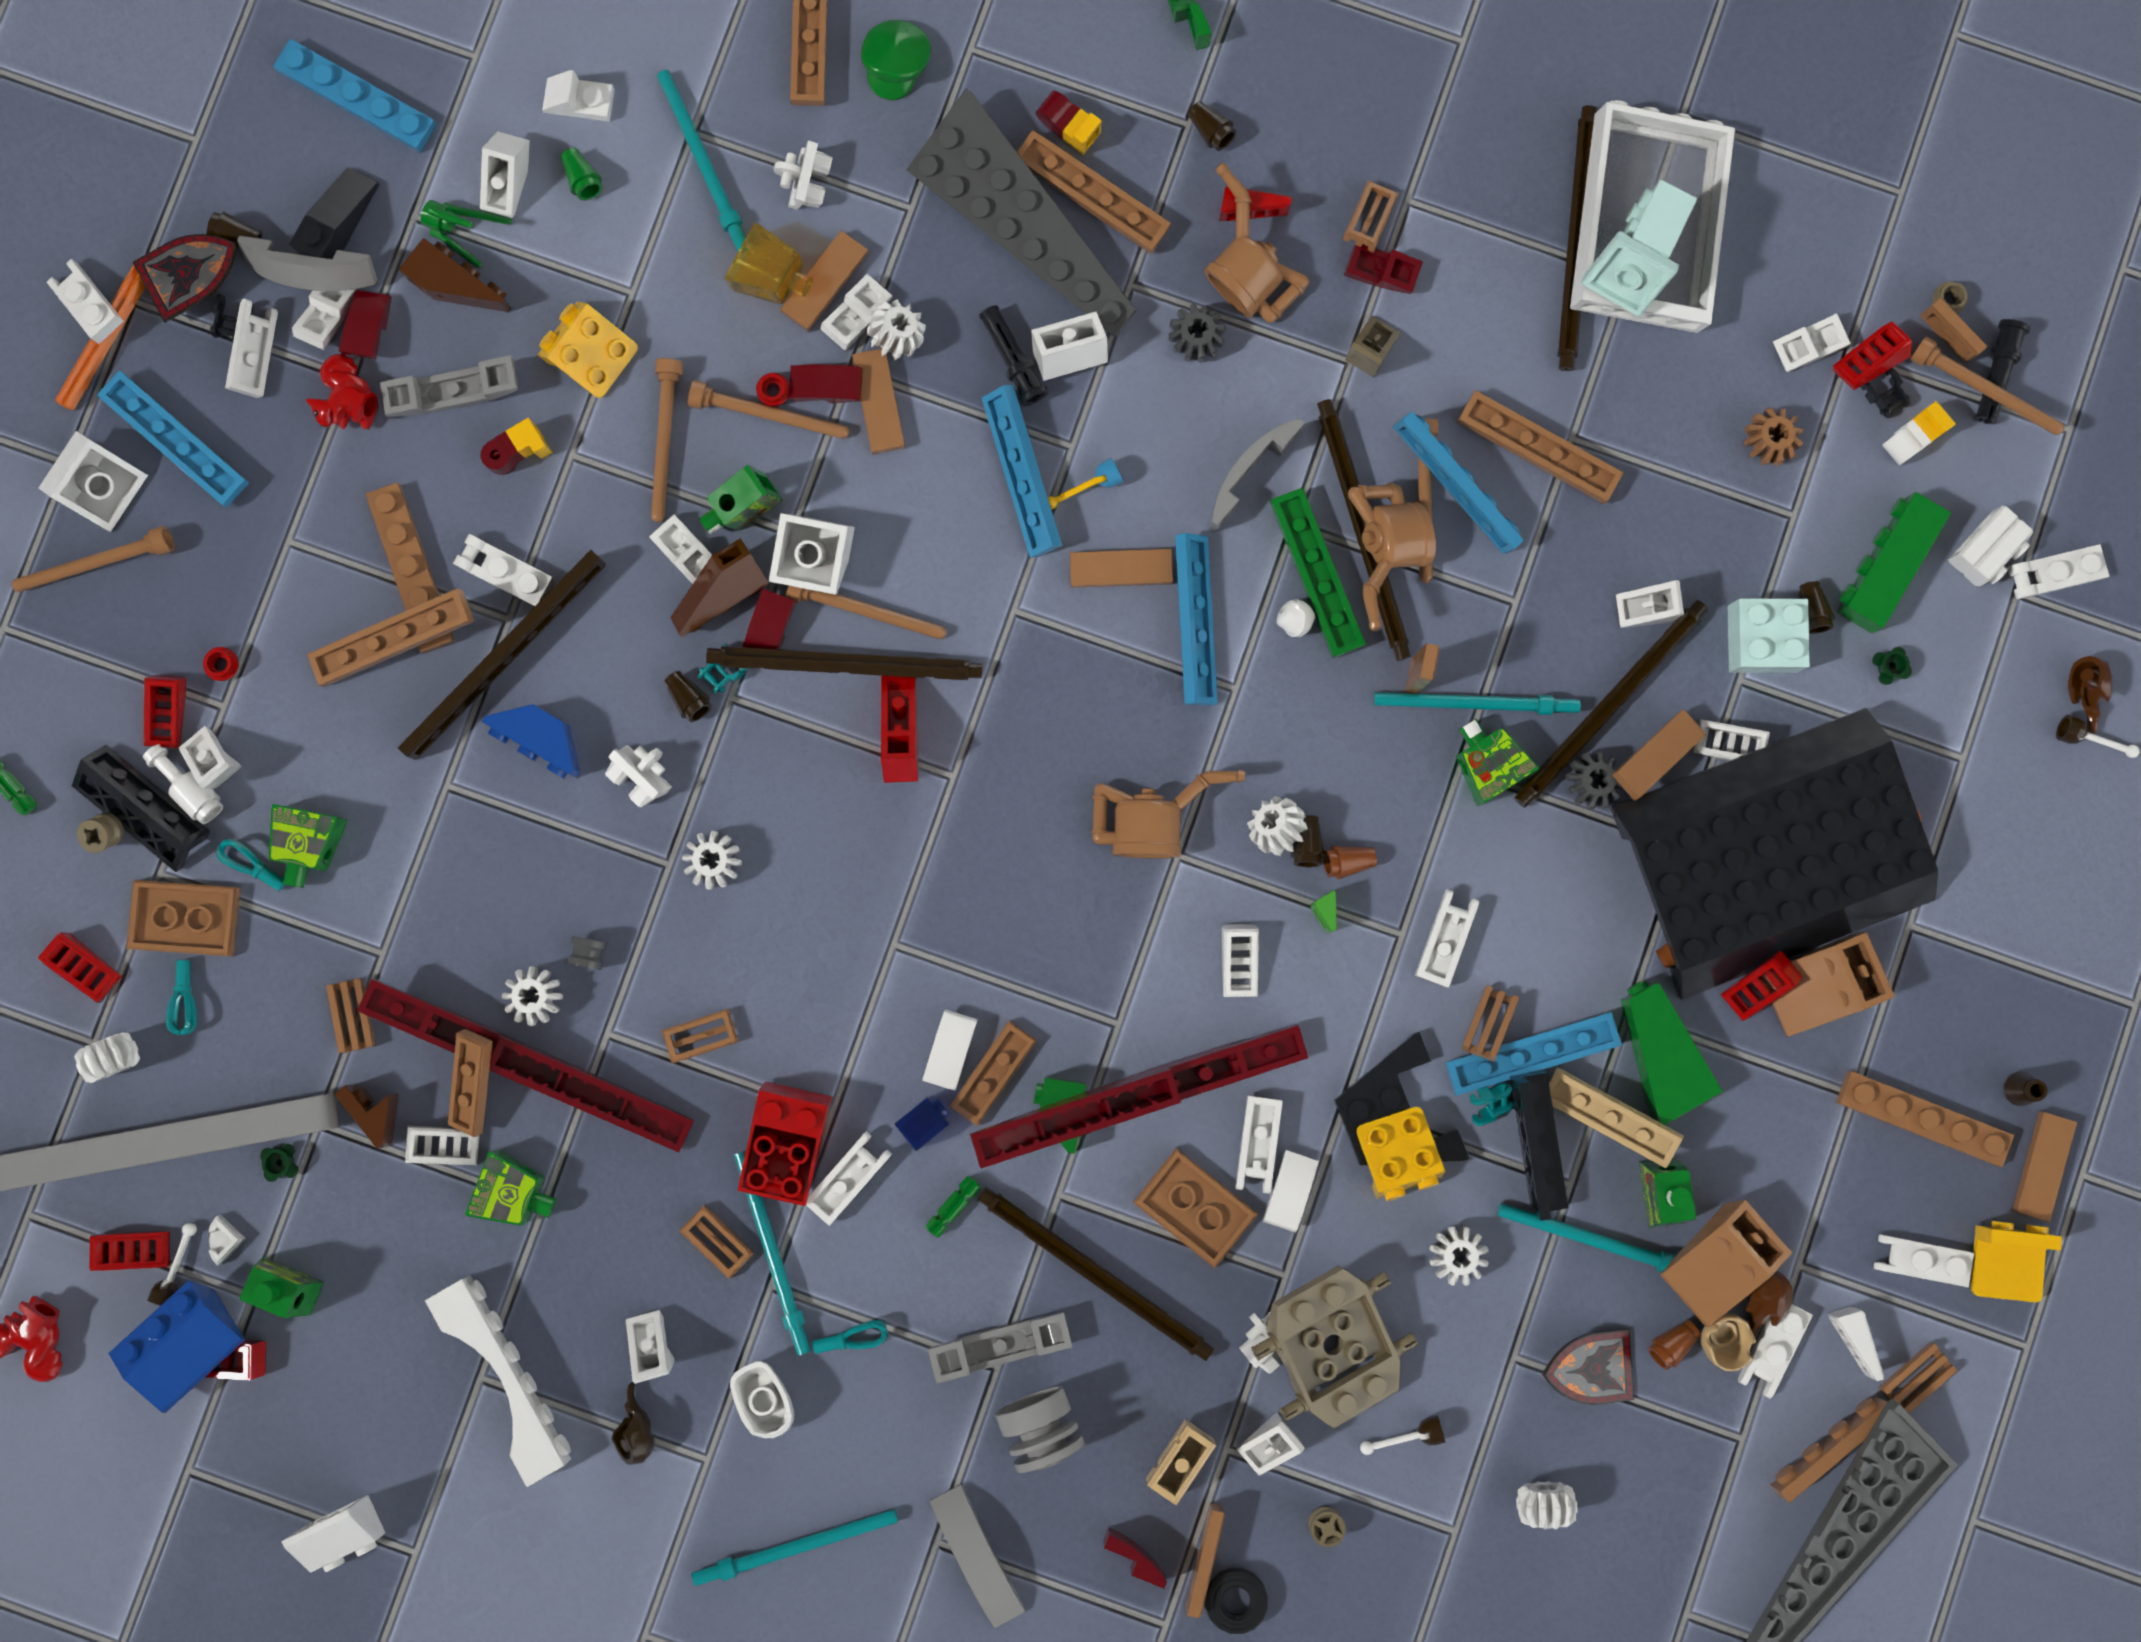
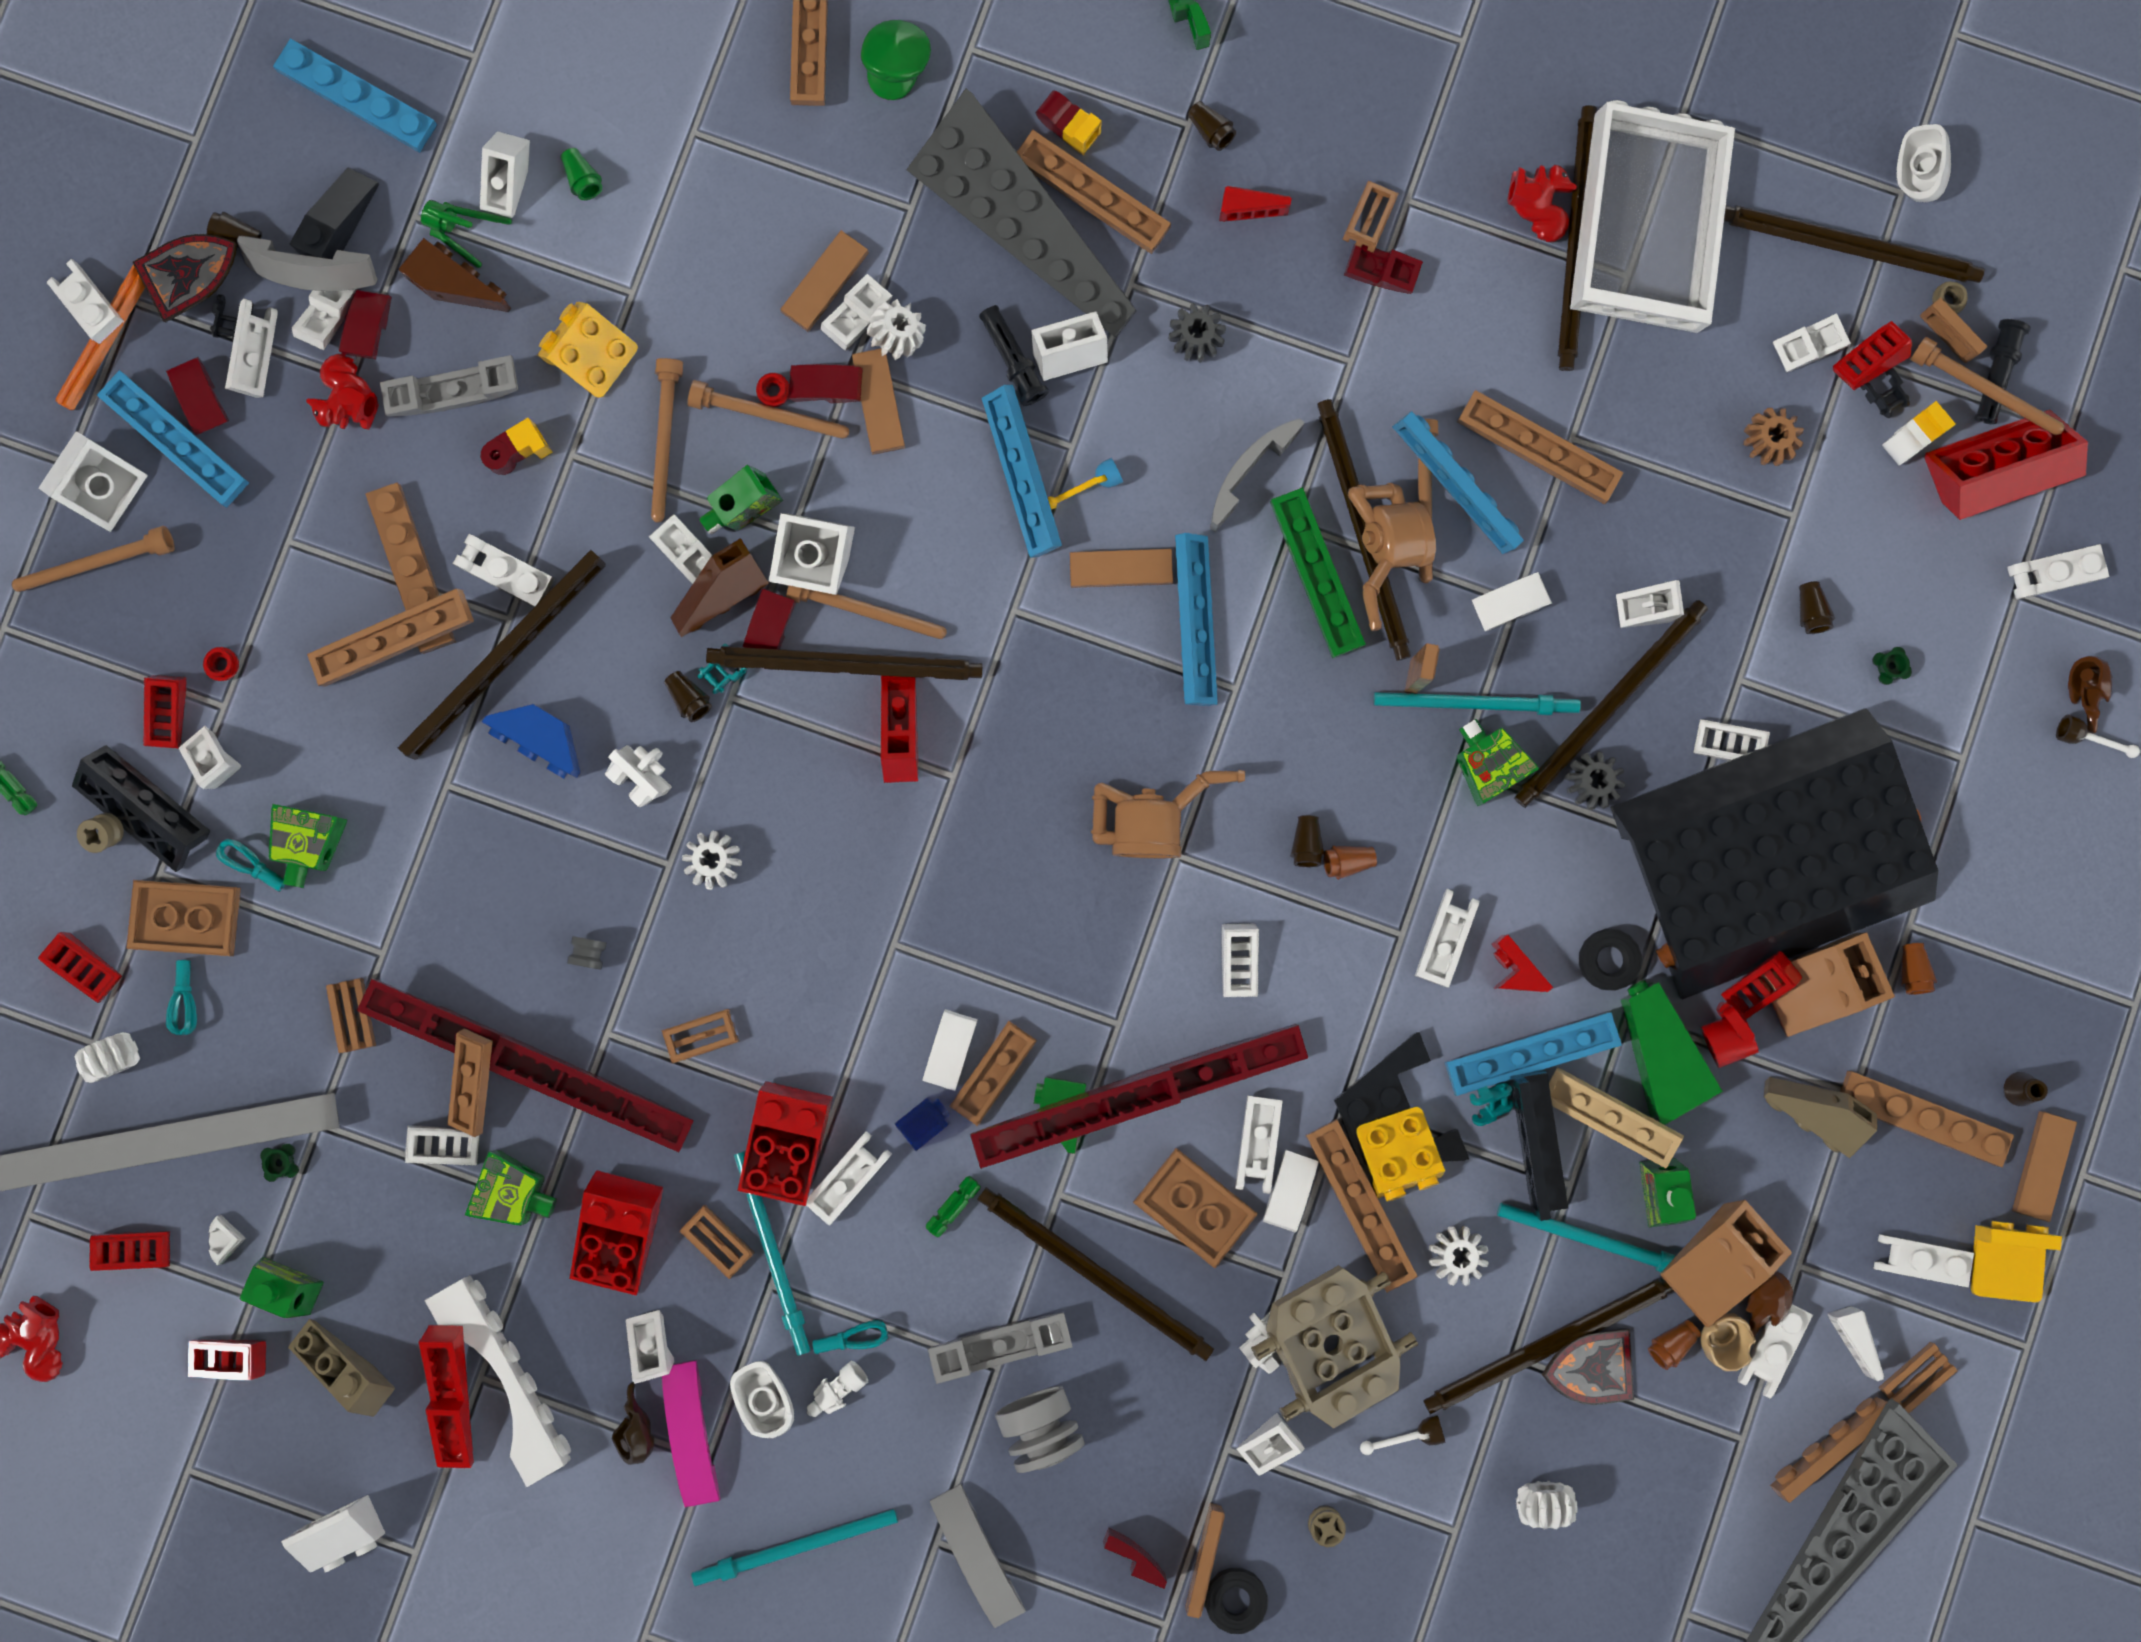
blue slope [108,1280,245,1413] -> none
white piece [143,744,224,824] -> none
hinge [147,1222,197,1306] -> none
reddish brown slope [334,1084,398,1149] -> none
white gear [502,967,563,1026] -> none
white slope [542,70,615,122] -> none
teal bar [657,70,750,254] -> none
clear yellow torso [724,222,813,304] -> none
white hips [773,140,833,210] -> none
tan brick [1146,1419,1216,1505] -> none
medium nougat piece [1204,162,1309,323] -> none
white gear [1247,795,1308,857] -> none
white piece [1276,599,1315,637] -> none
bright green slope [1310,889,1337,933] -> none
dark tan slope [1345,315,1401,378] -> none
medium nougat tile [1462,985,1519,1062] -> none
light aqua tile [1581,231,1679,317] -> none
medium nougat tile [1612,709,1706,801] -> none
light aqua brick [1621,179,1697,258] -> none
light aqua brick [1728,599,1810,673] -> none
green brick [1837,492,1951,633] -> none
white brick [1948,505,2034,587] -> none
none -> dark red slope [166,357,229,435]
none -> dark tan slope [288,1319,395,1417]
none -> red slope [419,1325,474,1468]
none -> red slope [569,1170,663,1296]
none -> dark pink slope [662,1360,720,1507]
none -> white piece [807,1361,868,1417]
none -> medium nougat plate [1305,1119,1418,1293]
none -> dark brown piece [1423,1279,1674,1415]
none -> white slope [1472,572,1552,631]
none -> red slope [1491,934,1553,992]
none -> red animal [1507,165,1577,243]
none -> black tyre [1579,929,1642,991]
none -> red piece [1700,1002,1759,1068]
none -> dark brown piece [1724,205,1985,283]
none -> dark tan slope [1764,1077,1877,1158]
none -> white piece [1897,124,1951,202]
none -> dark orange cone [1901,943,1937,995]
none -> red slope [1925,409,2088,520]

